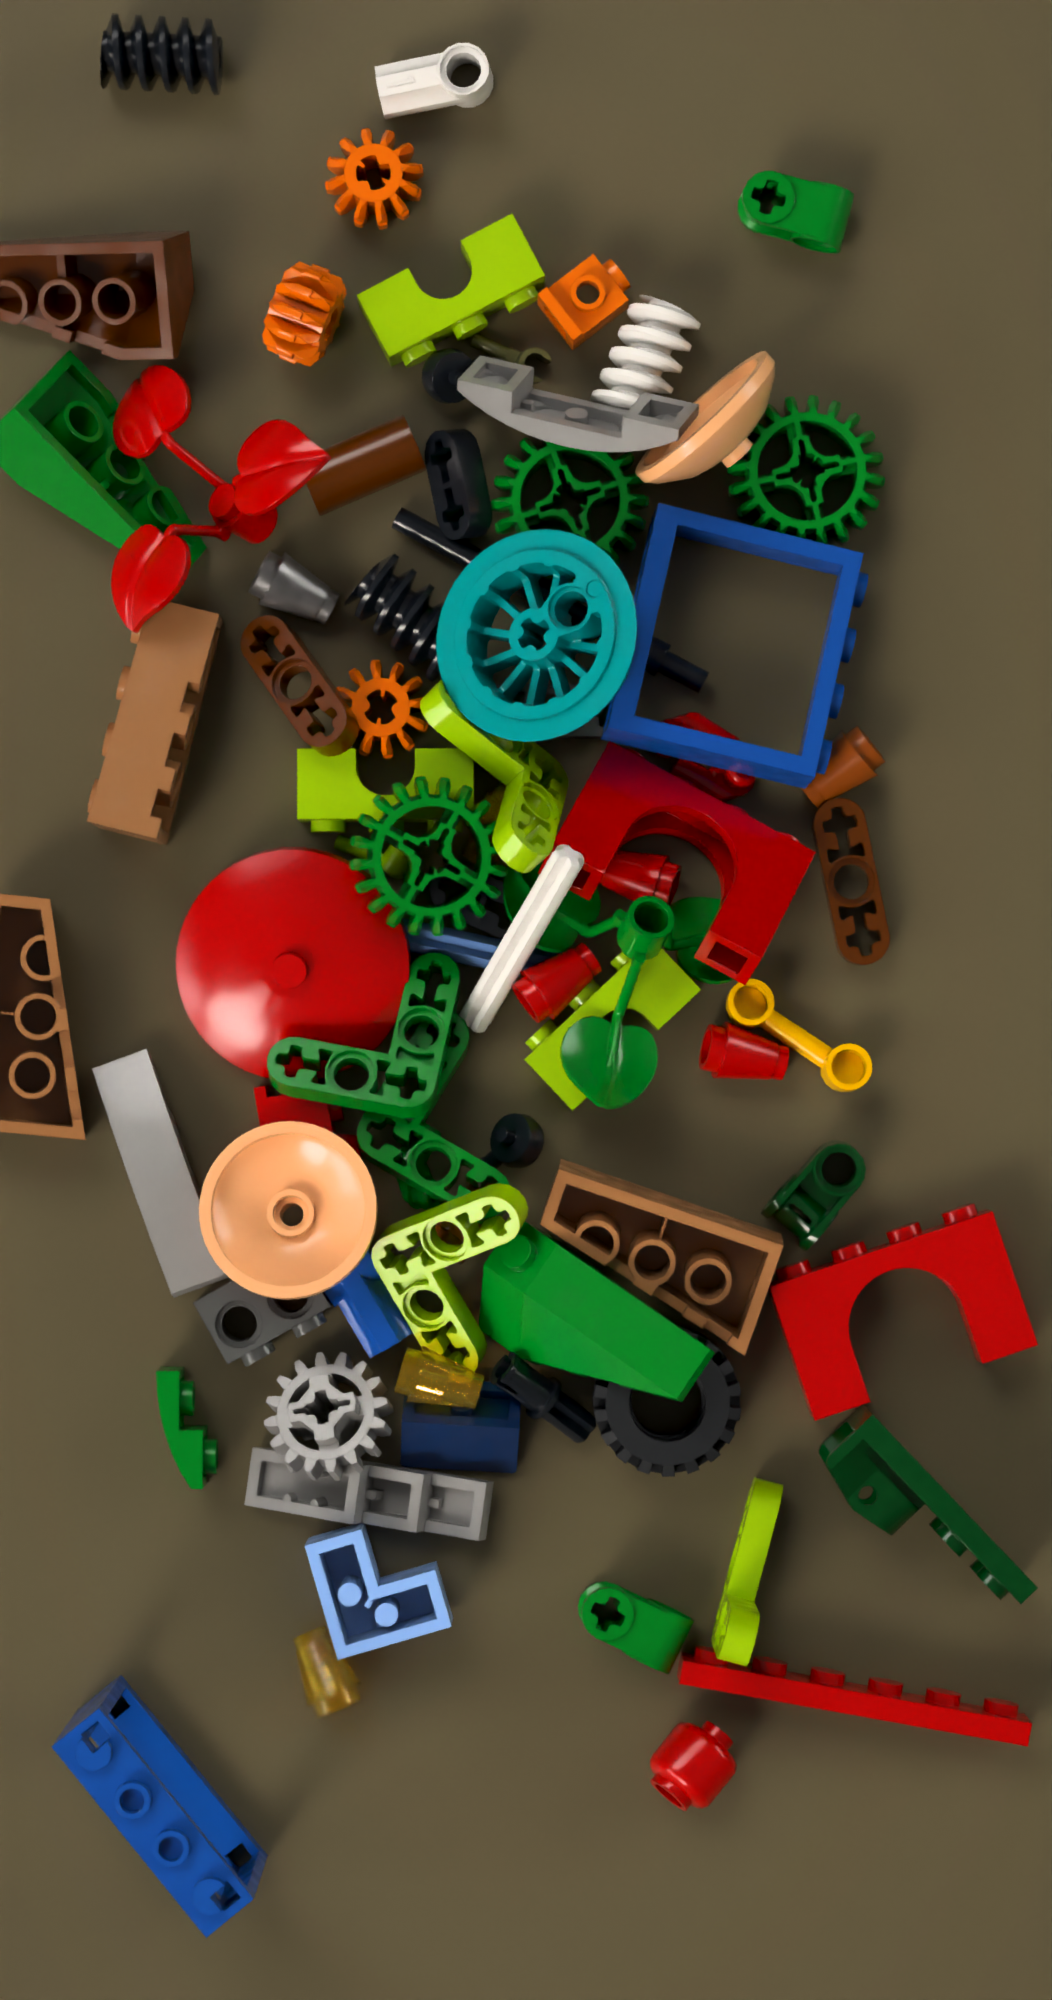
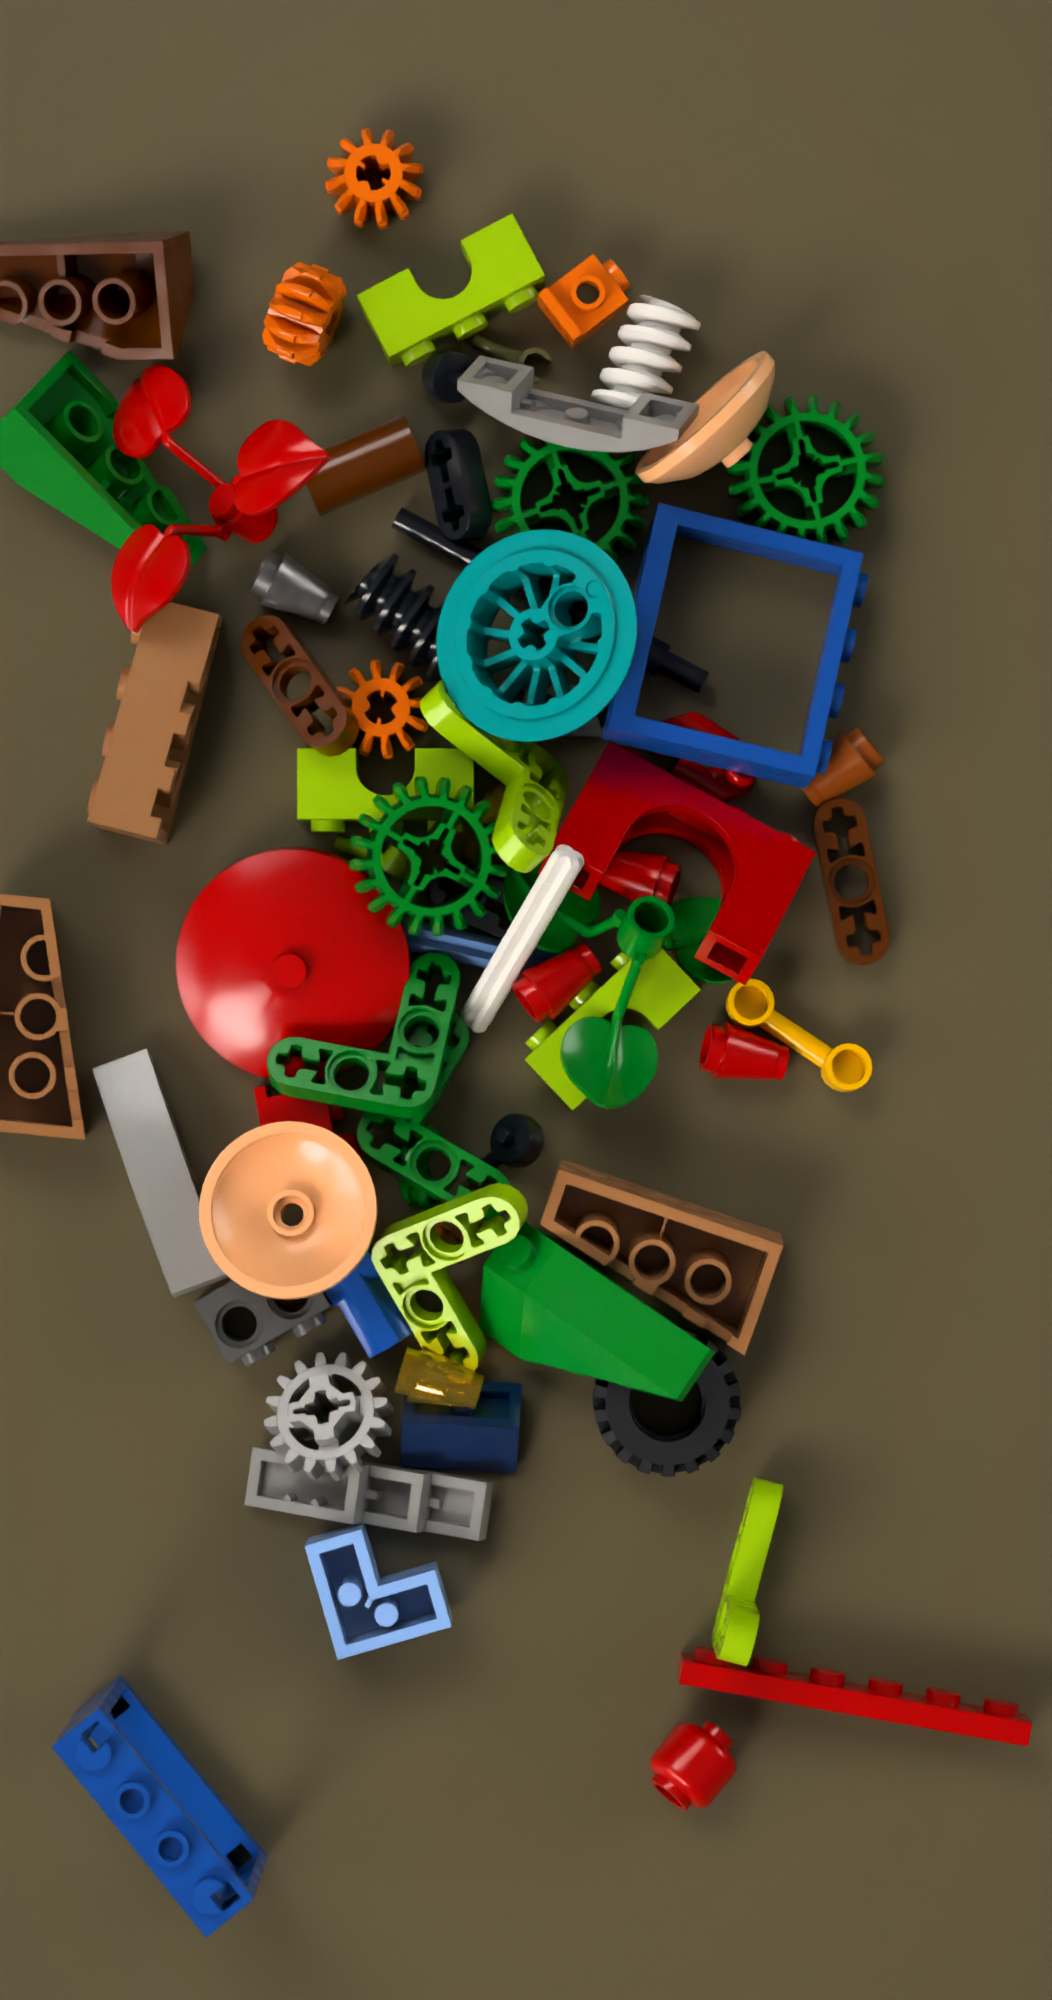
black piece [100,13,223,95] -> none
green slope [156,1366,218,1489] -> none
clear yellow cone [292,1626,362,1718] -> none
white piece [374,43,493,119] -> none
black axle [490,1352,597,1443] -> none
green piece [577,1581,695,1674] -> none
green piece [737,171,854,254] -> none
dark green piece [761,1140,866,1251] -> none
red arch [768,1203,1038,1421] -> none
dark green plate [818,1405,1038,1604] -> none

